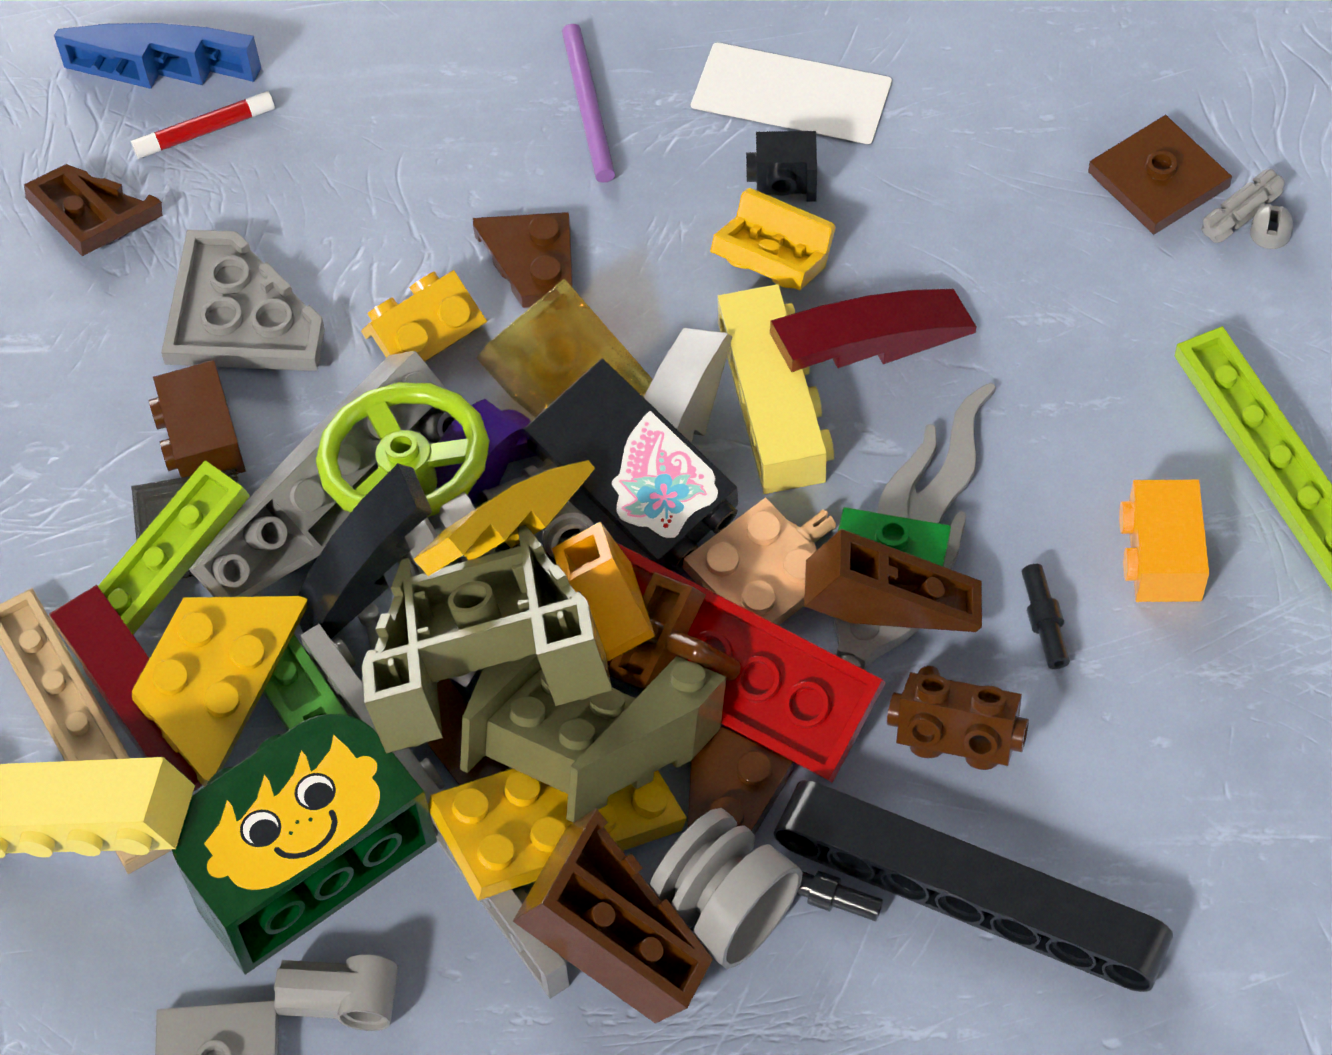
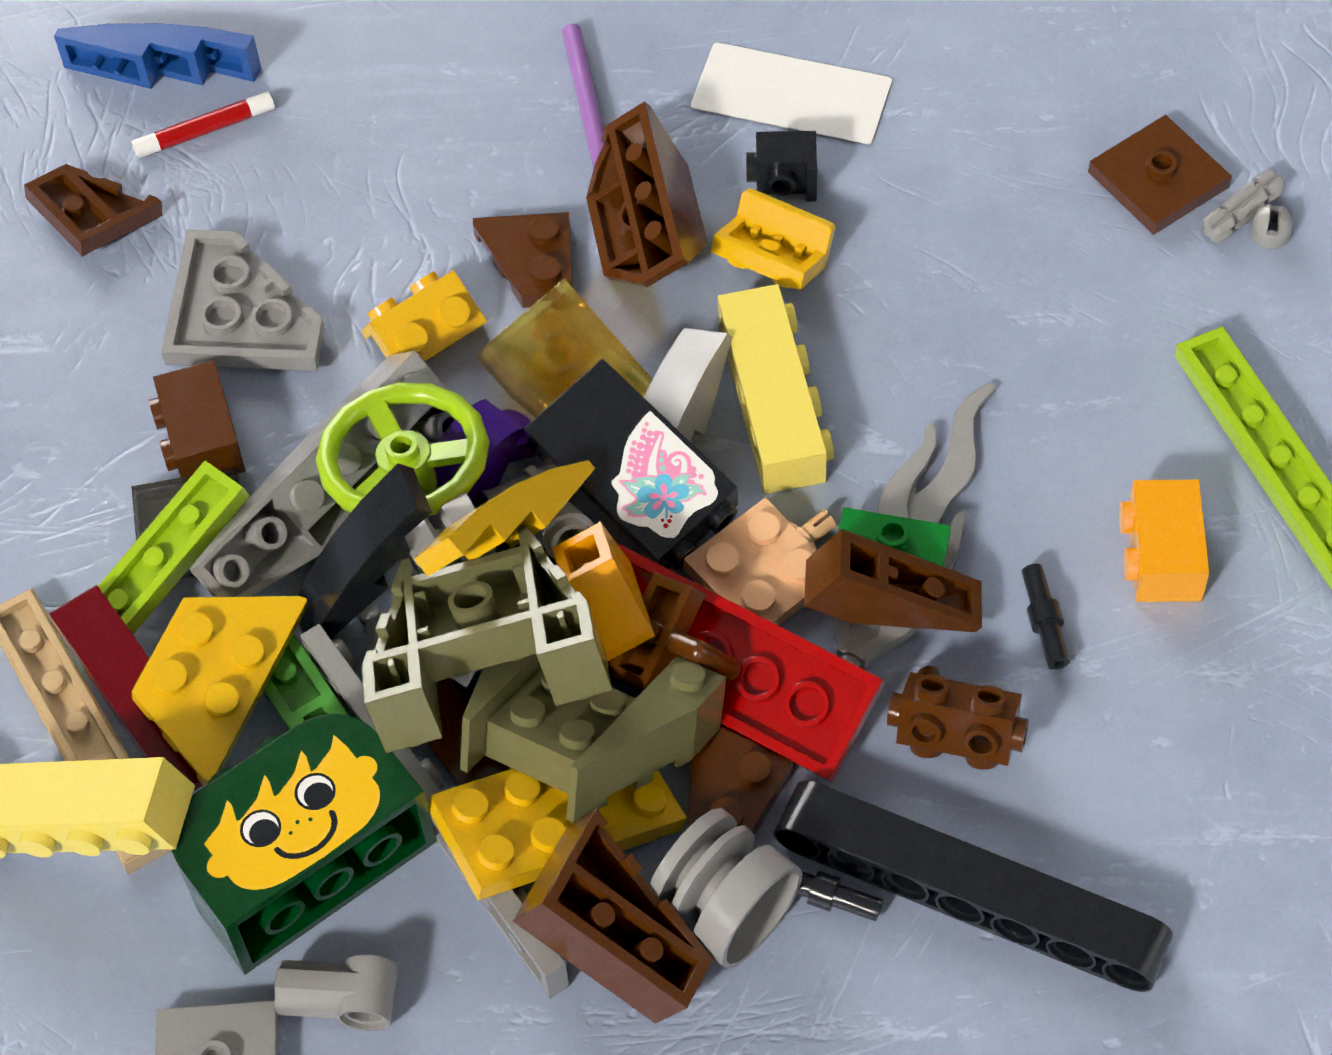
dark red slope [769,289,977,373] -> none
none -> reddish brown wedge [586,101,708,287]

